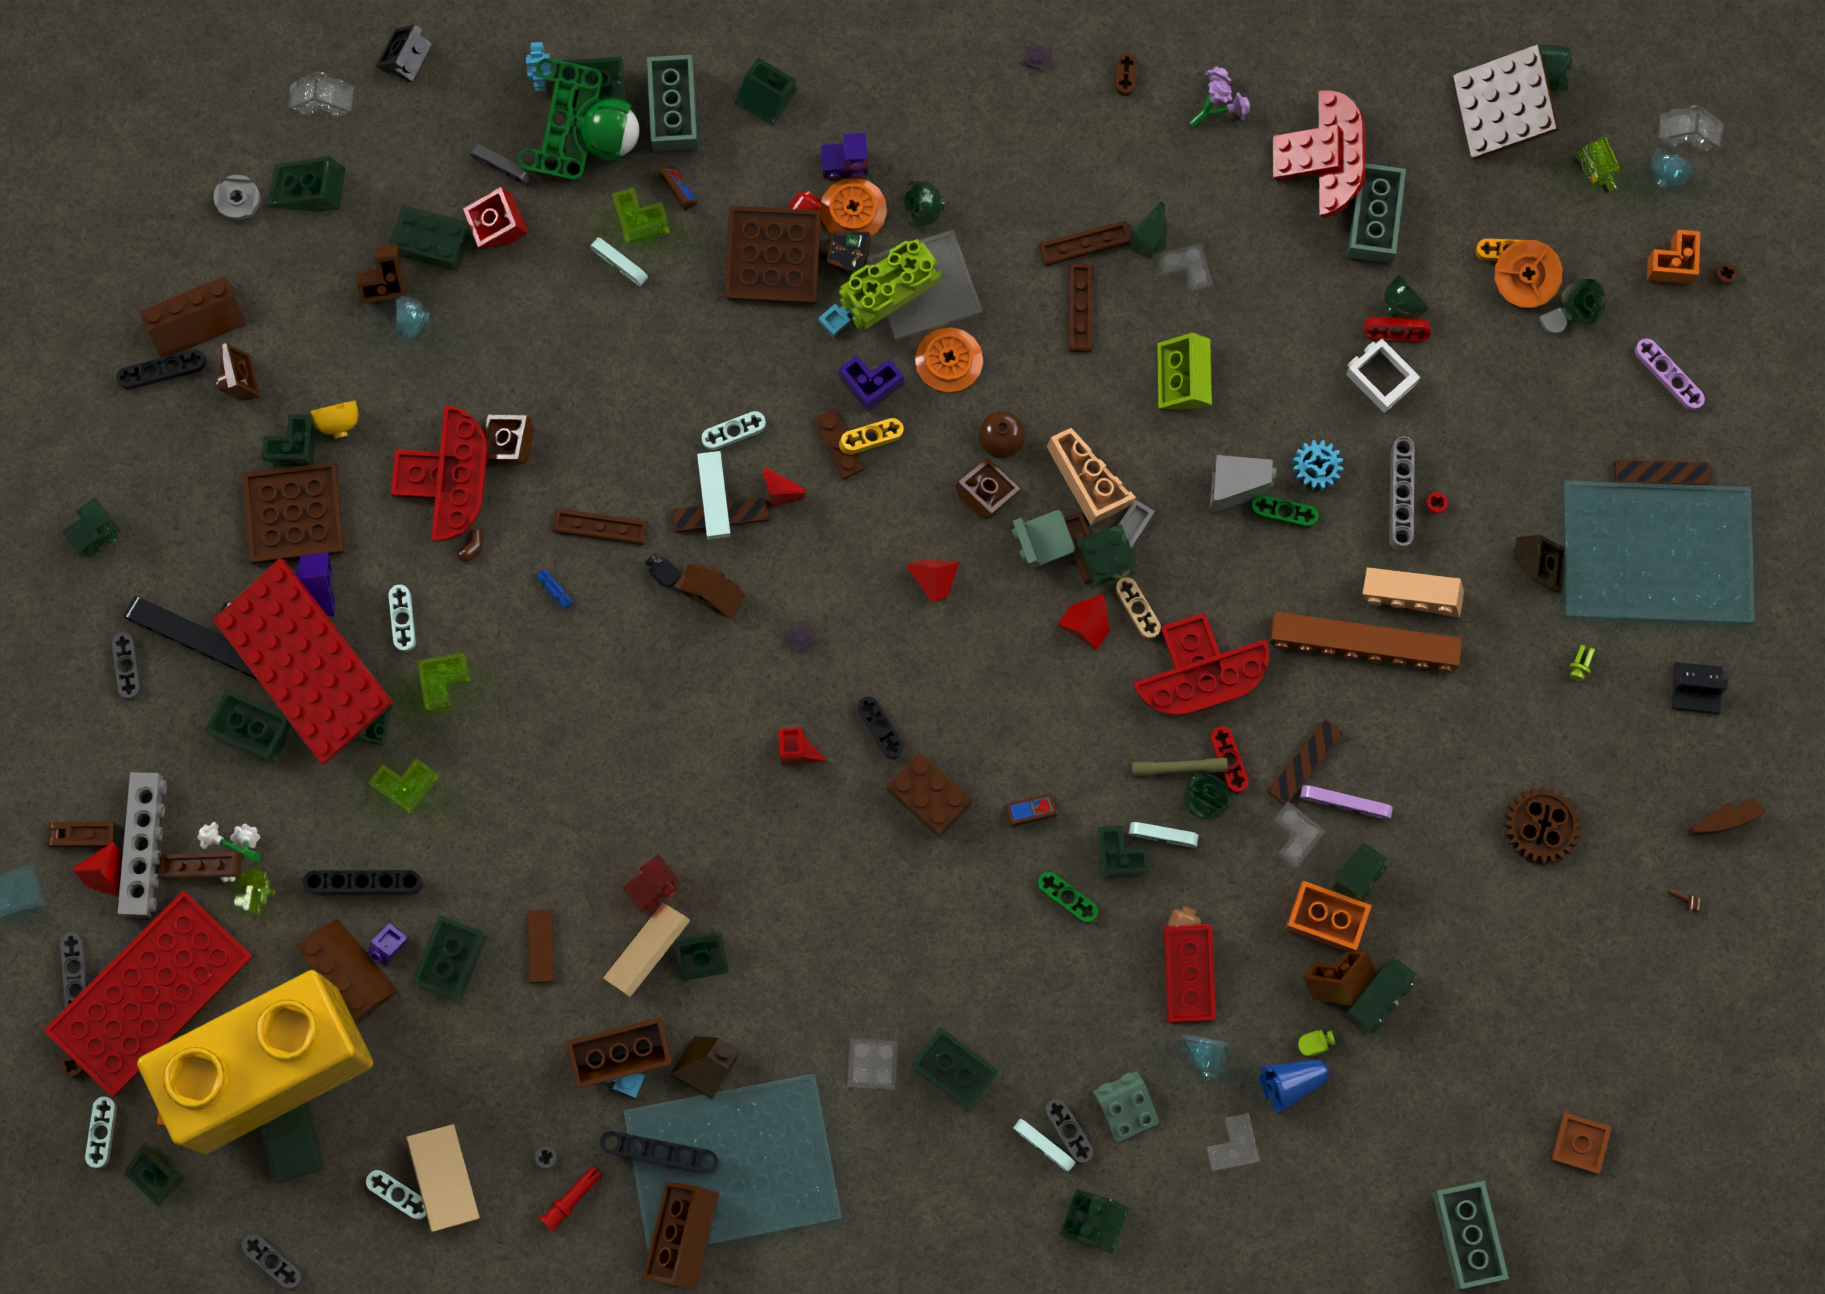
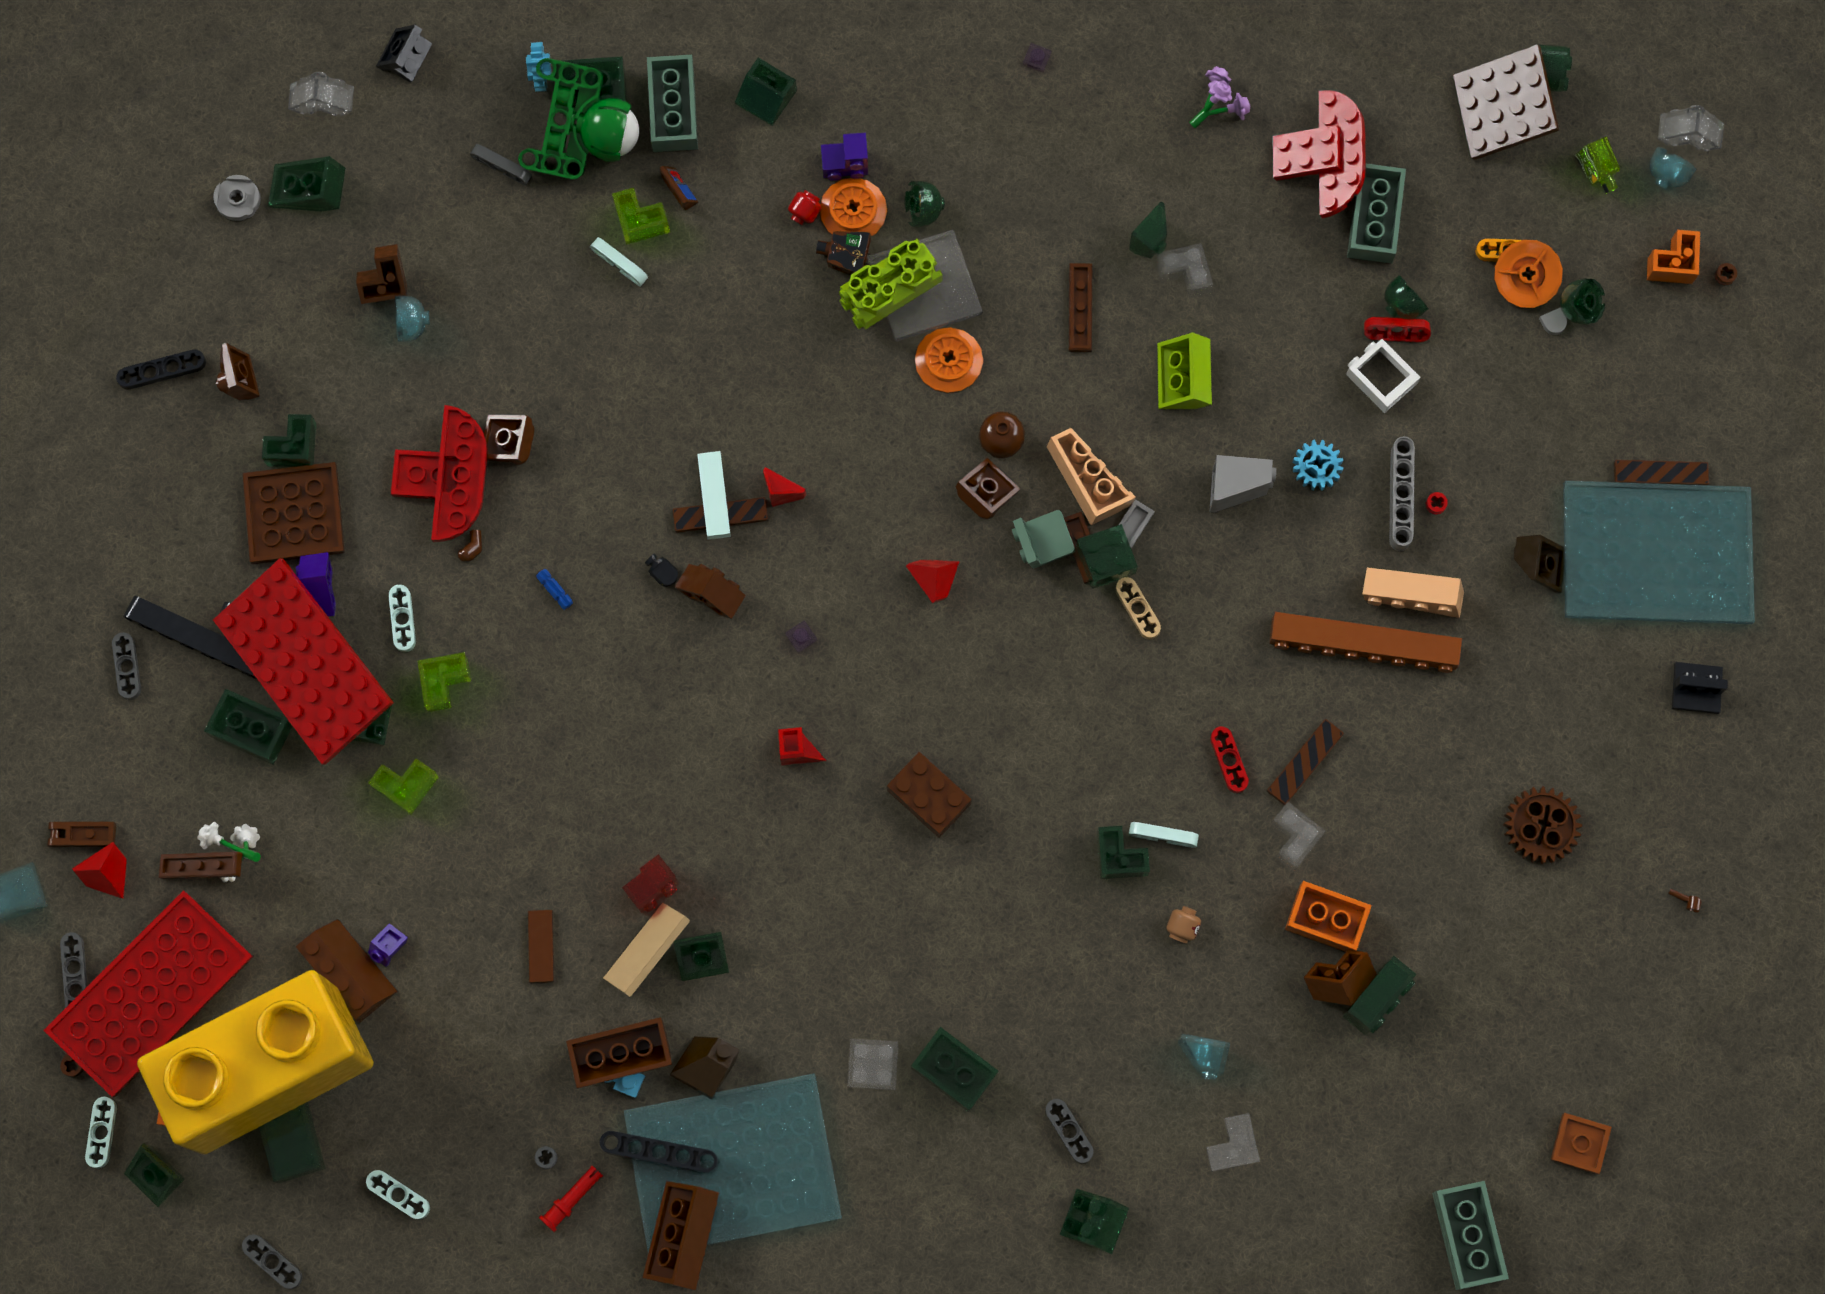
clear green brick [62,498,121,558] -> none
light grey brick [118,772,167,918] -> none
reddish brown slope [139,276,247,358] -> none
clear neon green hips [235,867,275,915] -> none
black beam [303,870,423,895] -> none
yellow cylinder [310,400,359,439] -> none
clear green brick [389,205,471,272] -> none
tan tile [406,1124,479,1233] -> none
clear green brick [412,915,488,1003] -> none
red slope [463,187,528,248] -> none
reddish brown tile [552,508,648,545] -> none
light aqua beam [702,411,766,450] -> none
reddish brown plate [725,206,821,303] -> none
reddish brown plate [814,409,864,480] -> none
medium azure plate [818,304,853,337] -> none
dark purple brick [839,355,904,412] -> none
yellow beam [839,418,904,455] -> none
black beam [858,697,903,759] -> none
slope [1005,793,1058,827] -> none
light aqua beam [1013,1118,1076,1172] -> none
green beam [1038,872,1098,923] -> none
reddish brown tile [1039,220,1132,266] -> none
red slope [1058,593,1110,650] -> none
sand green bracket [1093,1071,1159,1142] -> none
reddish brown beam [1115,53,1137,96] -> none
red plate [1132,613,1269,716] -> none
olive piece [1132,758,1228,776] -> none
red tile [1163,924,1216,1023] -> none
clear green cylinder [1184,773,1233,821] -> none
green beam [1251,495,1319,528] -> none
blue cone [1259,1059,1330,1113] -> none
lime arm [1298,1030,1336,1057] -> none
lavender beam [1300,785,1393,820] -> none
clear green brick [1332,842,1387,902] -> none
lime arm [1569,644,1595,682] -> none
lavender beam [1635,338,1705,411] -> none
reddish brown slope [1686,796,1766,835] -> none

